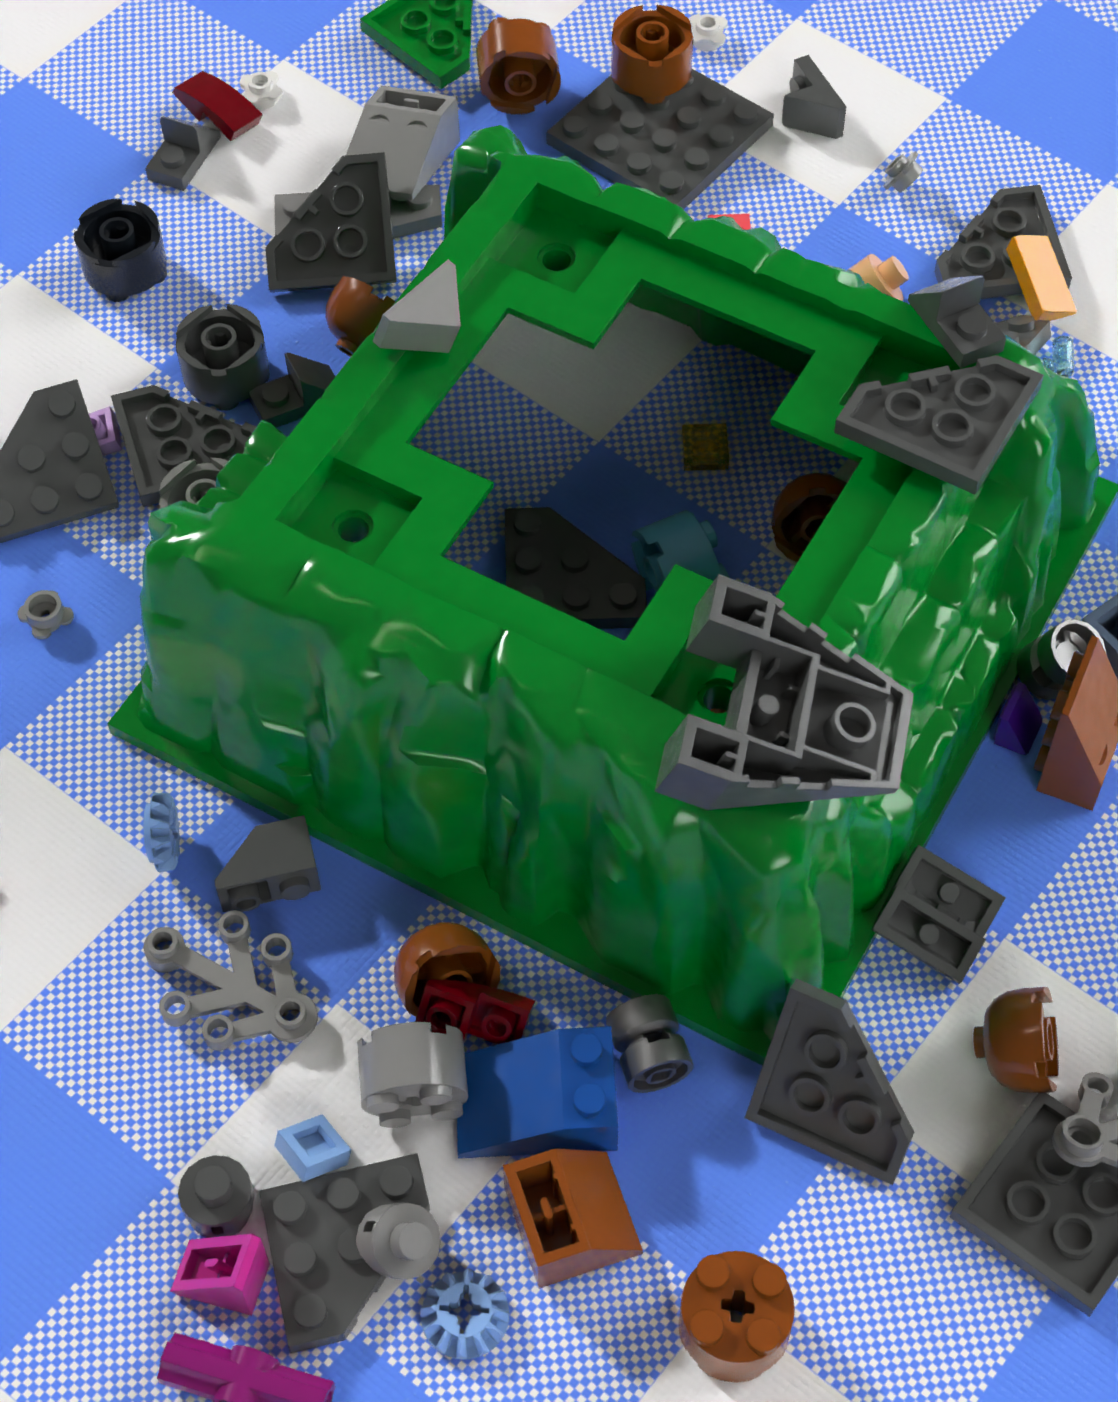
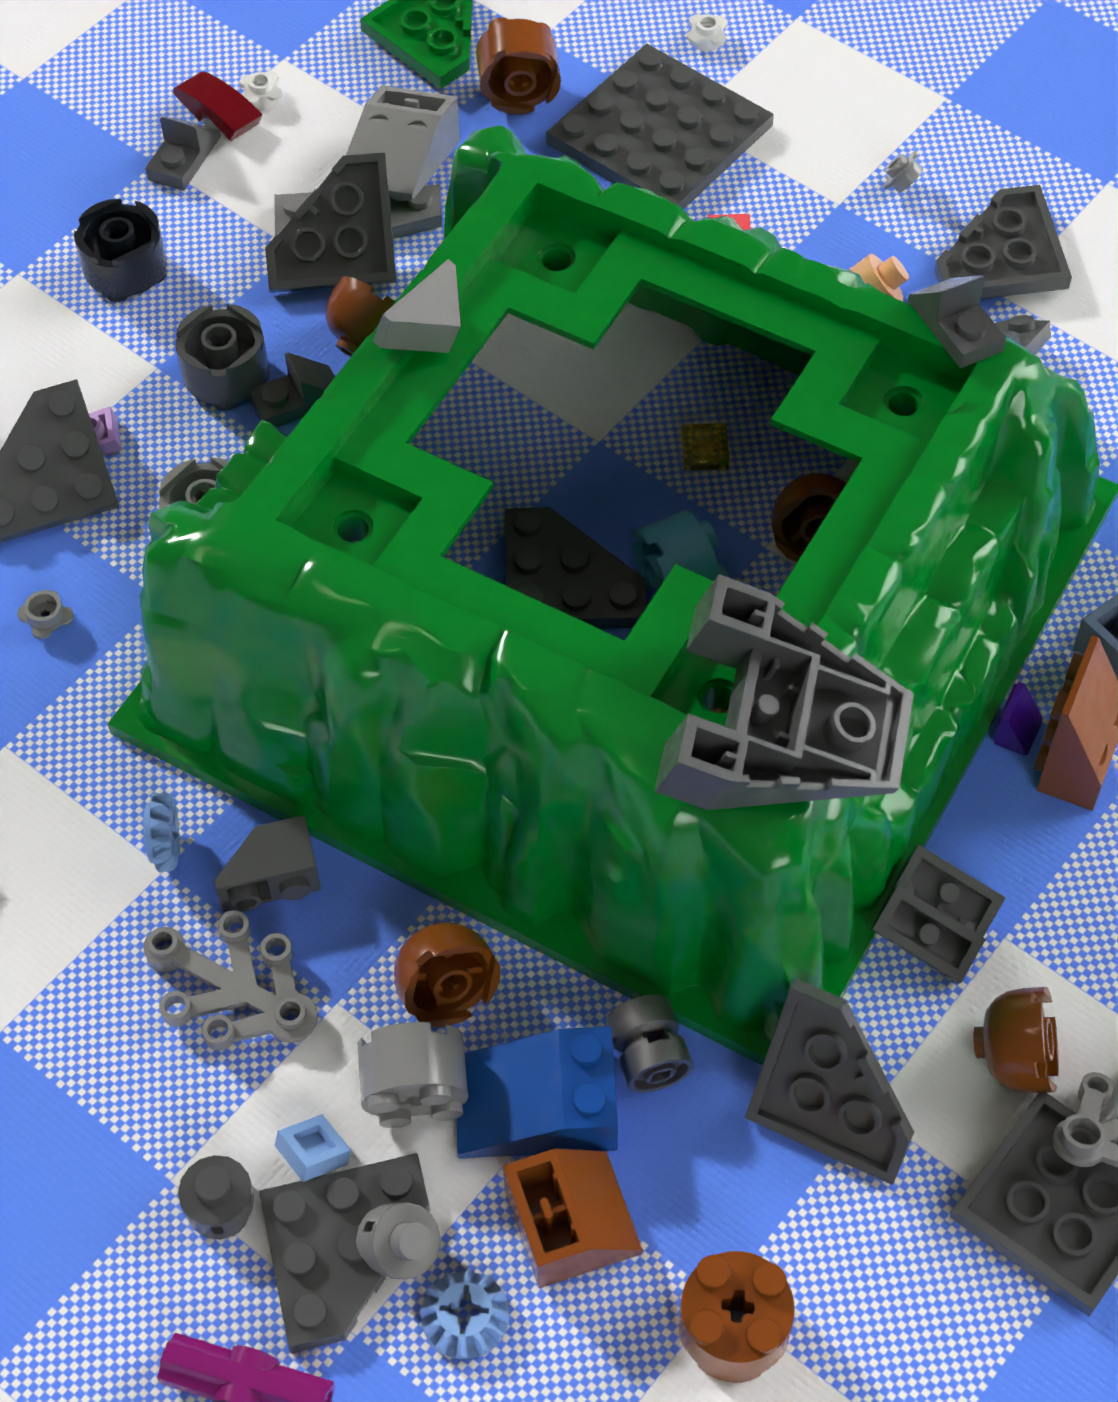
dark grey plate [111,385,257,507] -> none
dark pink slope [170,1233,270,1316] -> none
dark red slope [415,979,535,1045] -> none
dark orange brick [611,5,693,104] -> none
dark grey slope [782,55,847,139] -> none
dark grey plate [834,355,1044,495] -> none
slope [1006,235,1077,321] -> none
flat silver wheel [1017,619,1106,700] -> none
clear light blue arm [1043,336,1075,378] -> none

